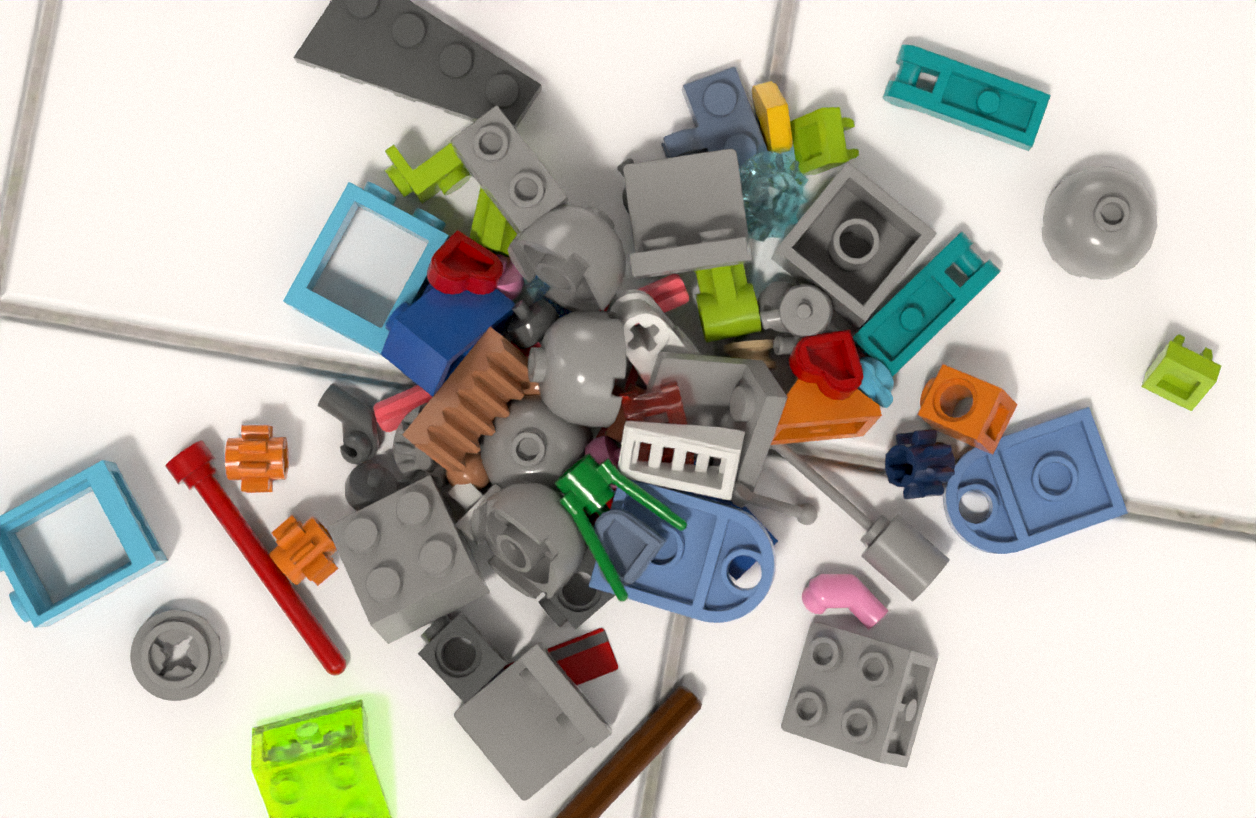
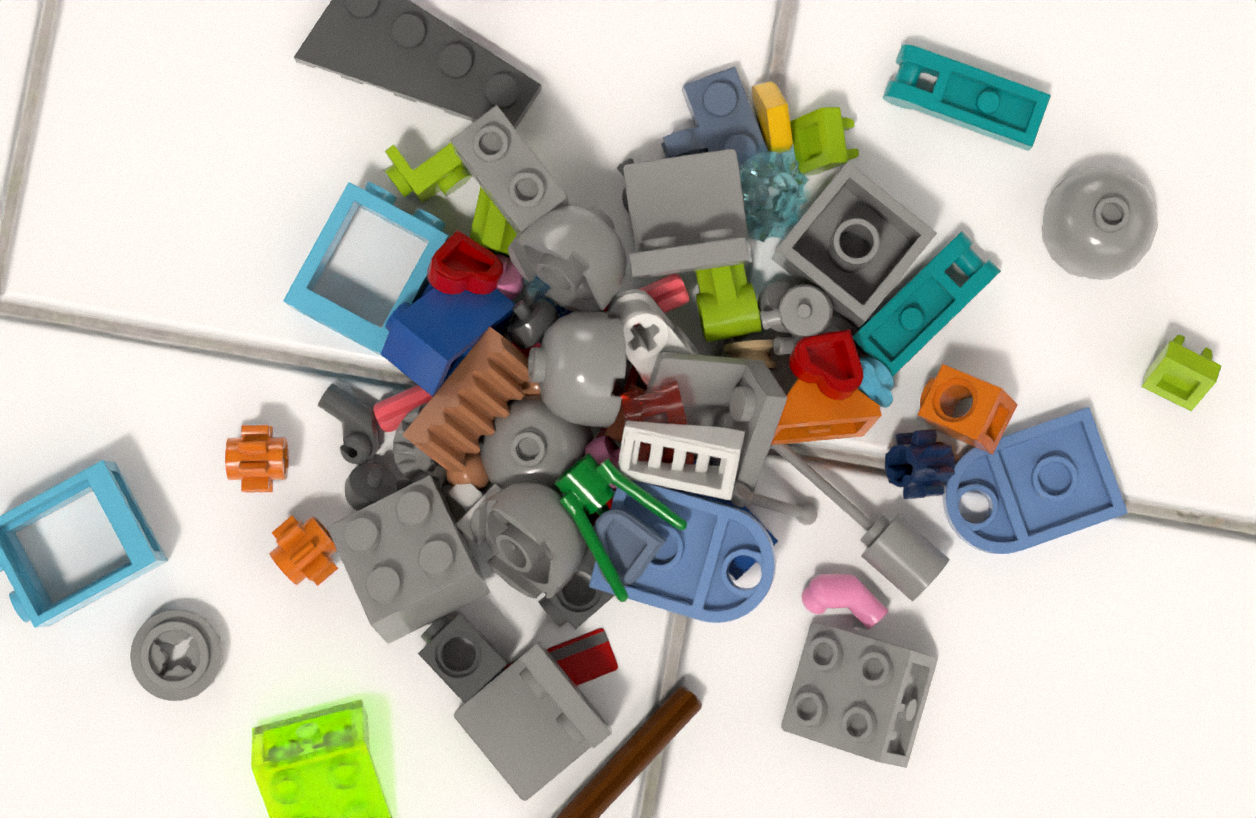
red piece [165,440,347,676] -> none

